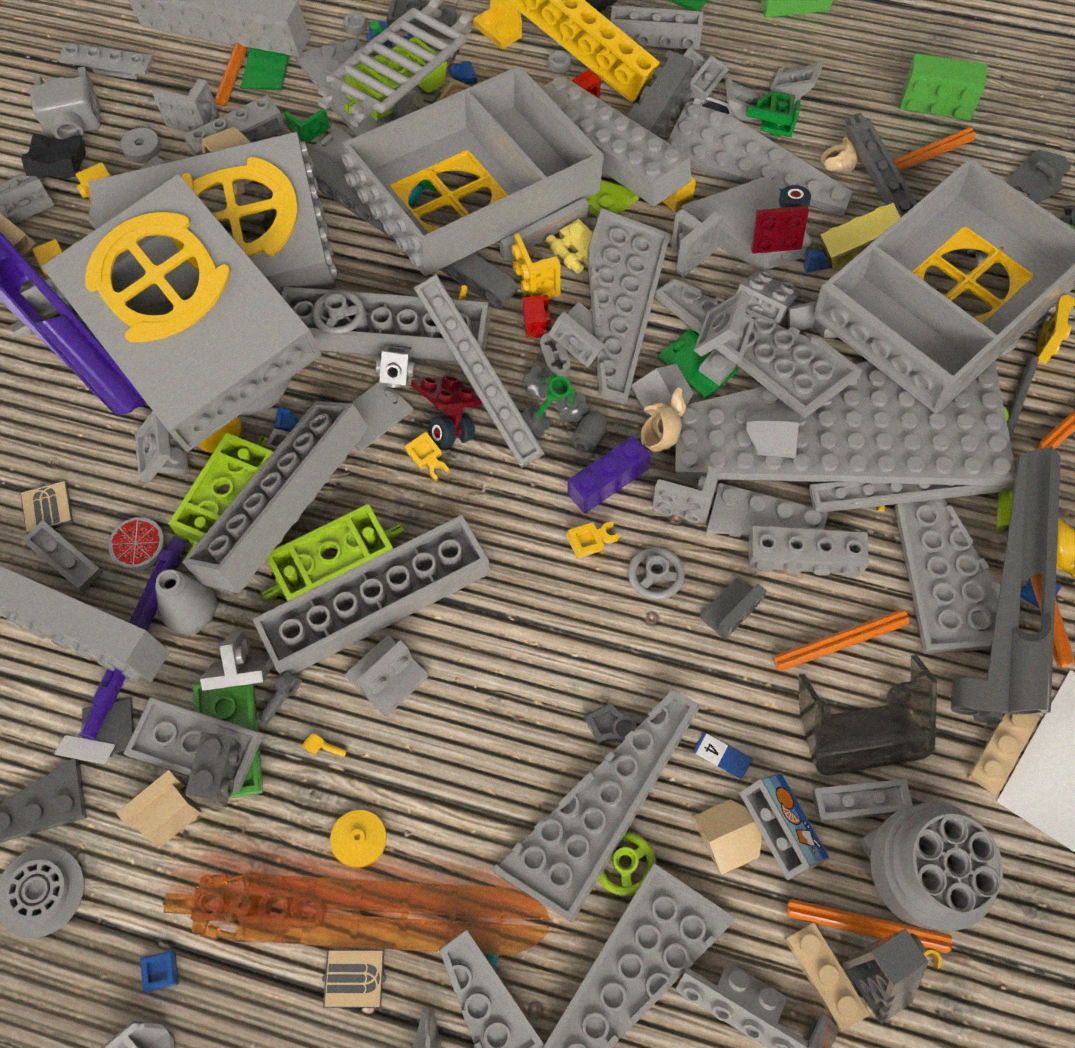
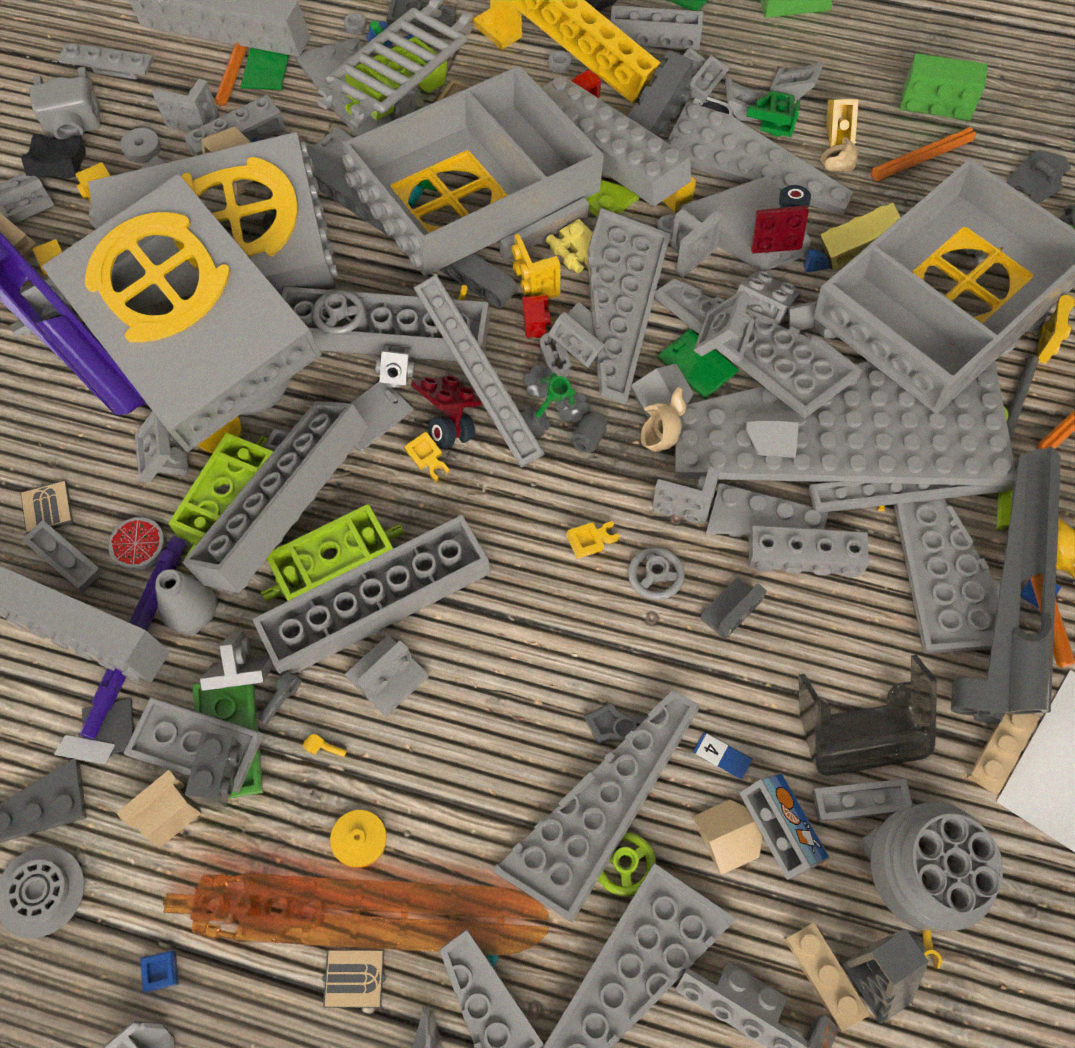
blue tile [274,407,299,432] -> none
green bracket [284,108,330,144] -> none
blue tile [449,61,477,84] -> none
dark purple brick [568,435,651,514] -> none
light grey plate [699,348,736,386] -> none
orange axle [773,609,910,671] -> none
orange axle [786,899,952,953] -> none
dark grey hinge [845,113,946,259] -> none
none -> light grey tile [657,214,675,239]
none -> yellow slope [826,99,858,148]

